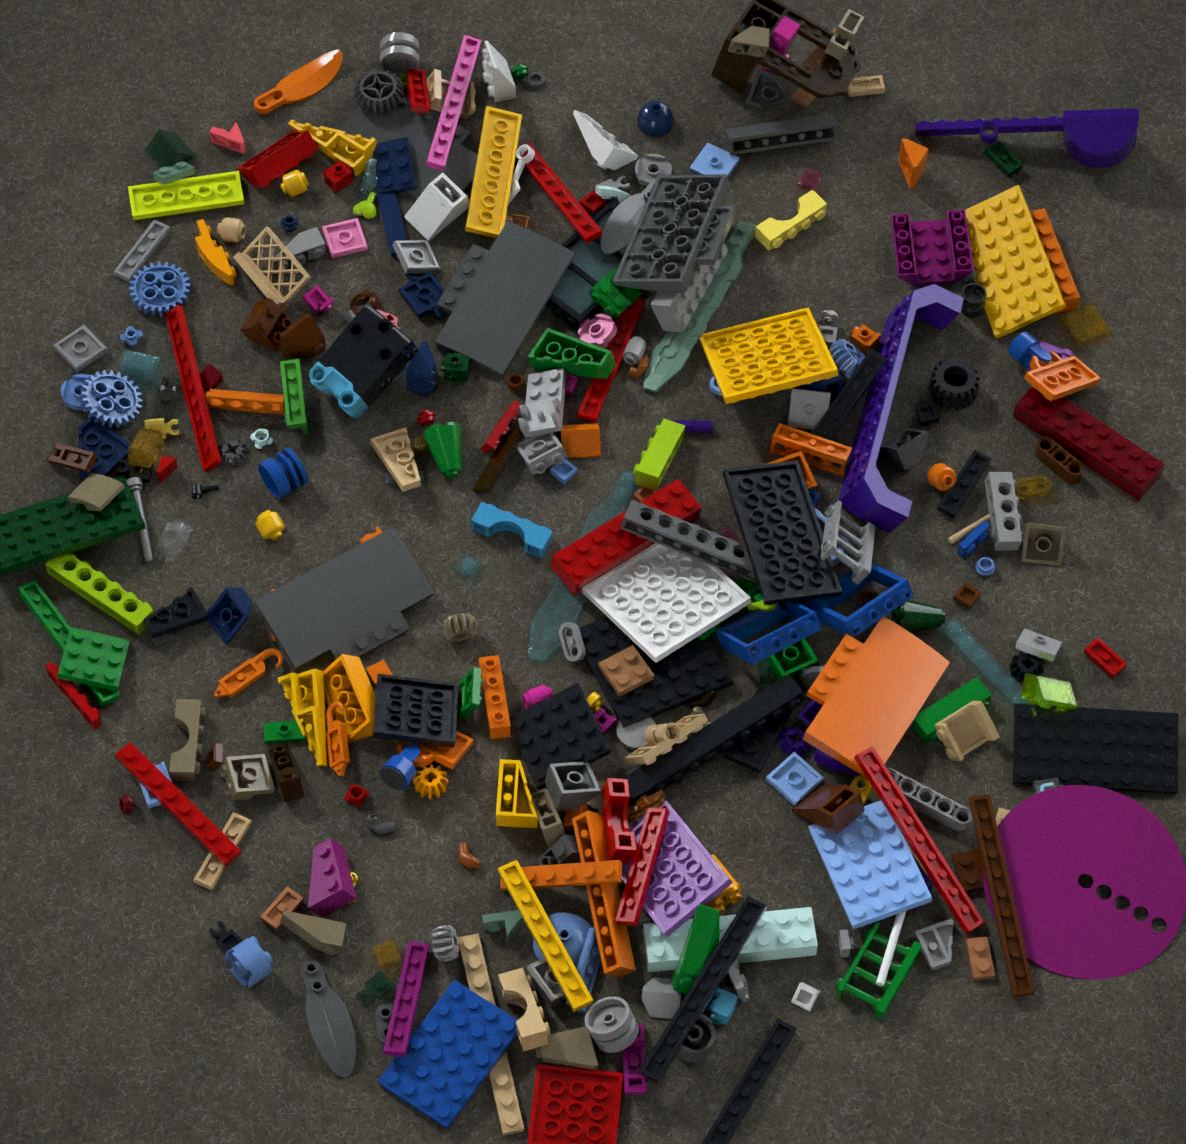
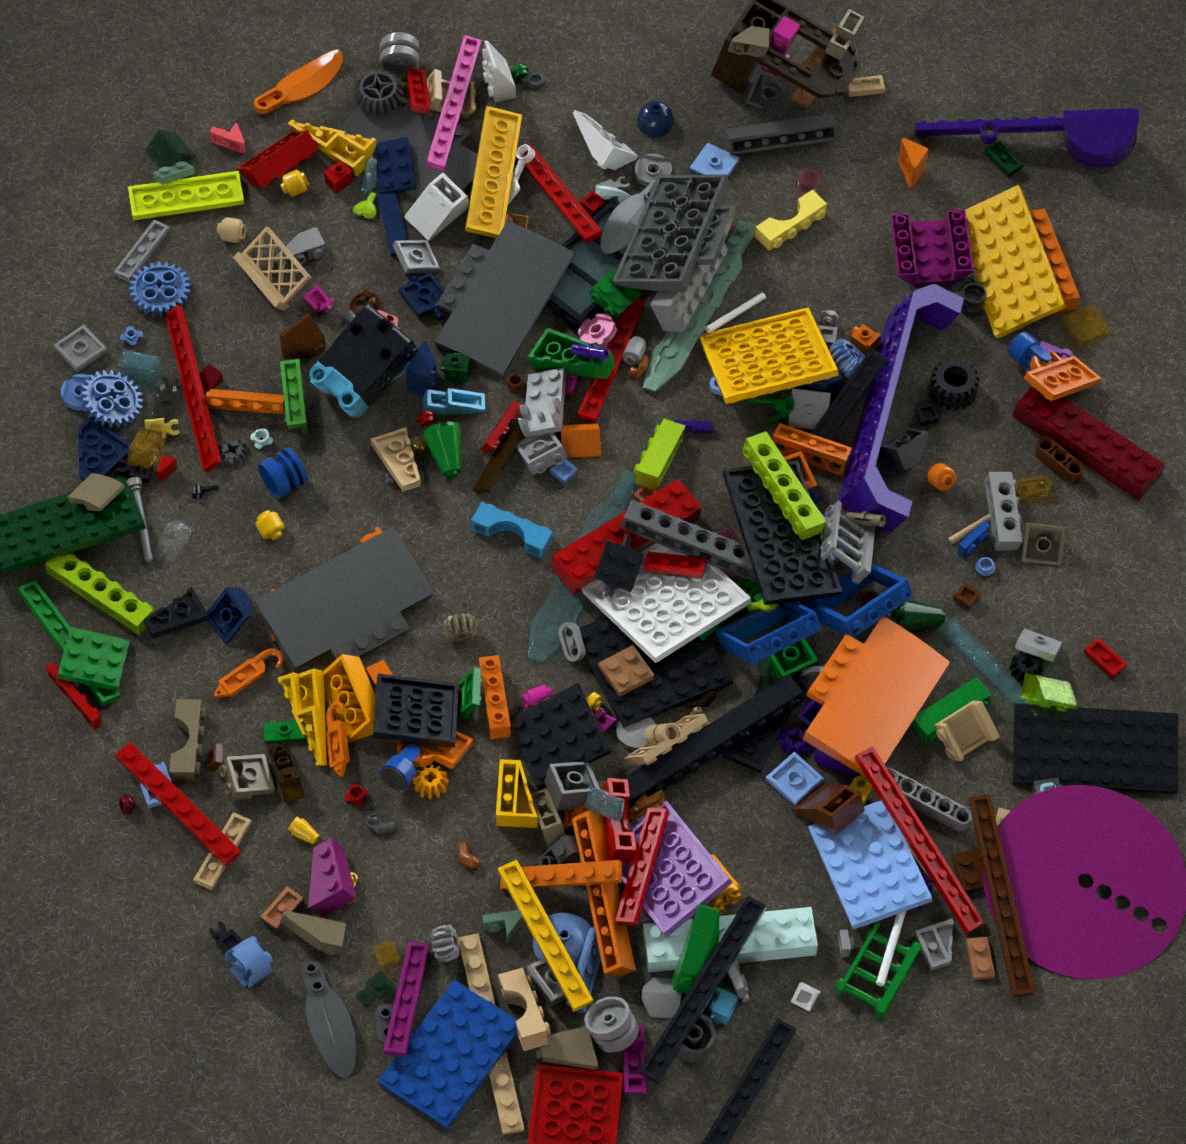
reddish brown plate [46,443,98,473] -> none
light orange slope [195,219,236,286] -> none
reddish brown slope [240,298,295,351] -> none
dark blue plate [280,215,299,232] -> none
bright pink tile [322,218,368,258] -> none
clear light blue plate [455,553,482,580] -> none
black plate [937,450,992,518] -> none
none -> yellow cone [288,816,320,845]
none -> medium azure slope [423,388,485,415]
none -> dark purple axle [571,344,609,361]
none -> clear light blue slope [585,787,625,821]
none -> black plate [593,534,644,599]
none -> red plate [644,551,707,578]
none -> white bar [705,293,766,333]
none -> lime brick [742,431,826,540]
none -> green plant [749,395,794,424]
none -> dark tan pin [846,511,886,527]

